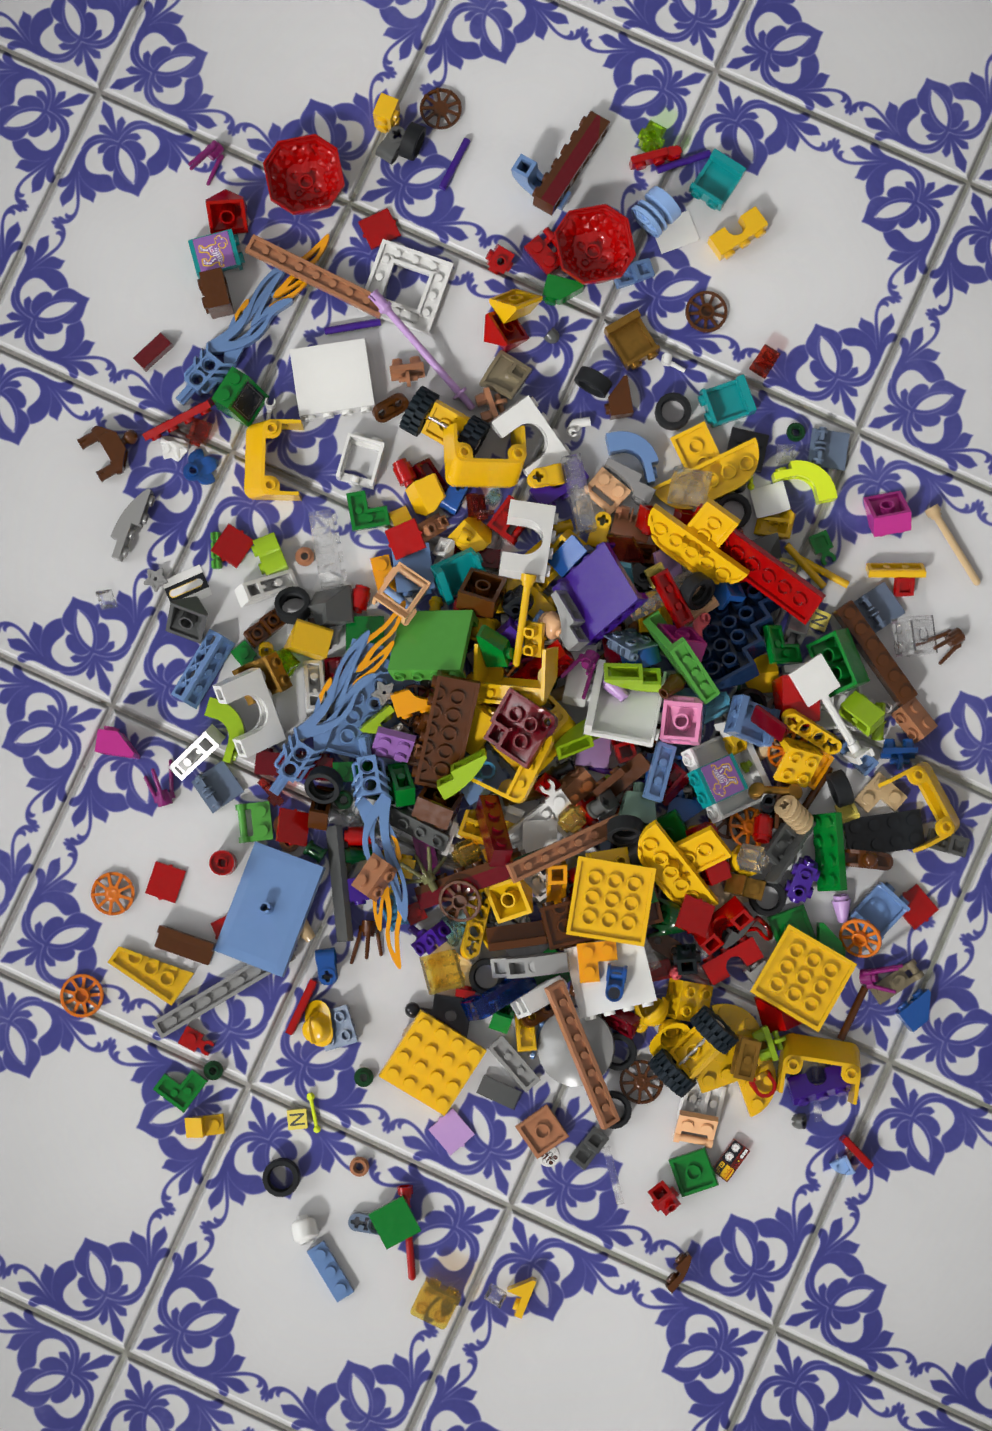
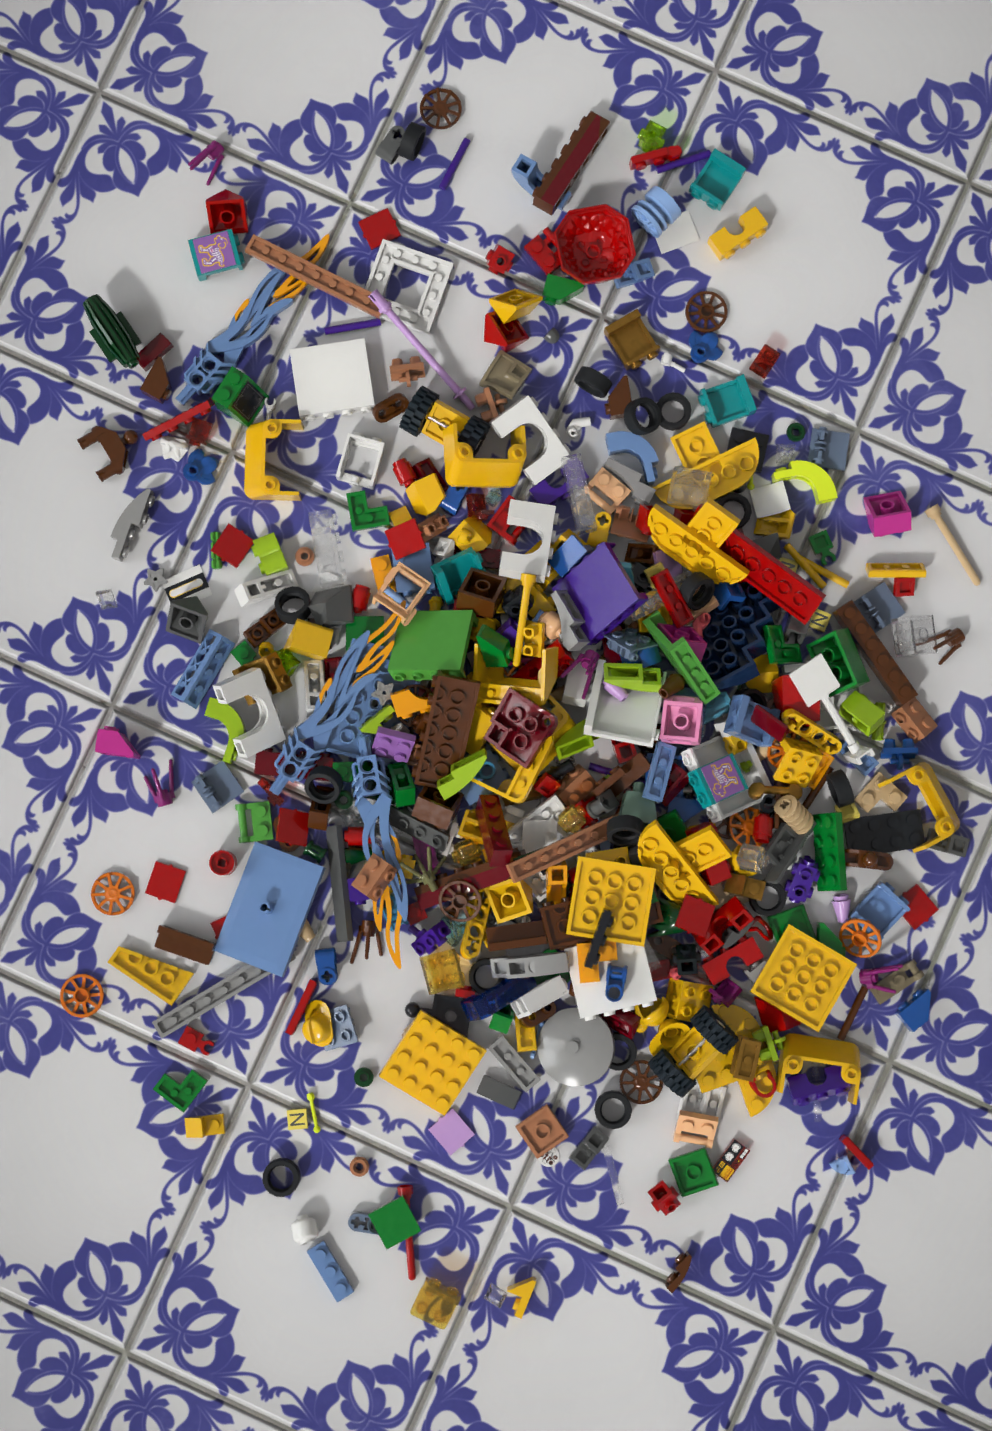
white slope [168,724,226,781] -> none
reddish brown brick [197,267,235,319] -> none
dark green plate [204,1061,223,1080] -> none
red rock [263,134,345,215] -> none
yellow brick [373,93,401,133] -> none
yellow piece [527,463,566,488] -> none
white plate [539,779,572,816] -> none
nougat plate [544,980,620,1130] -> none
yellow pin [553,519,574,537] -> none
lavender piece [575,738,612,769] -> none
clear red piece [606,534,645,563] -> none
dark grey hinge [791,1113,807,1129] -> none
none -> dark green plate [83,294,142,369]
none -> reddish brown slope [140,356,172,404]
none -> black plate [584,908,614,969]
none -> black tyre [623,397,661,436]
none -> blue plate [688,330,723,363]
none -> magenta bracket [708,978,743,1008]

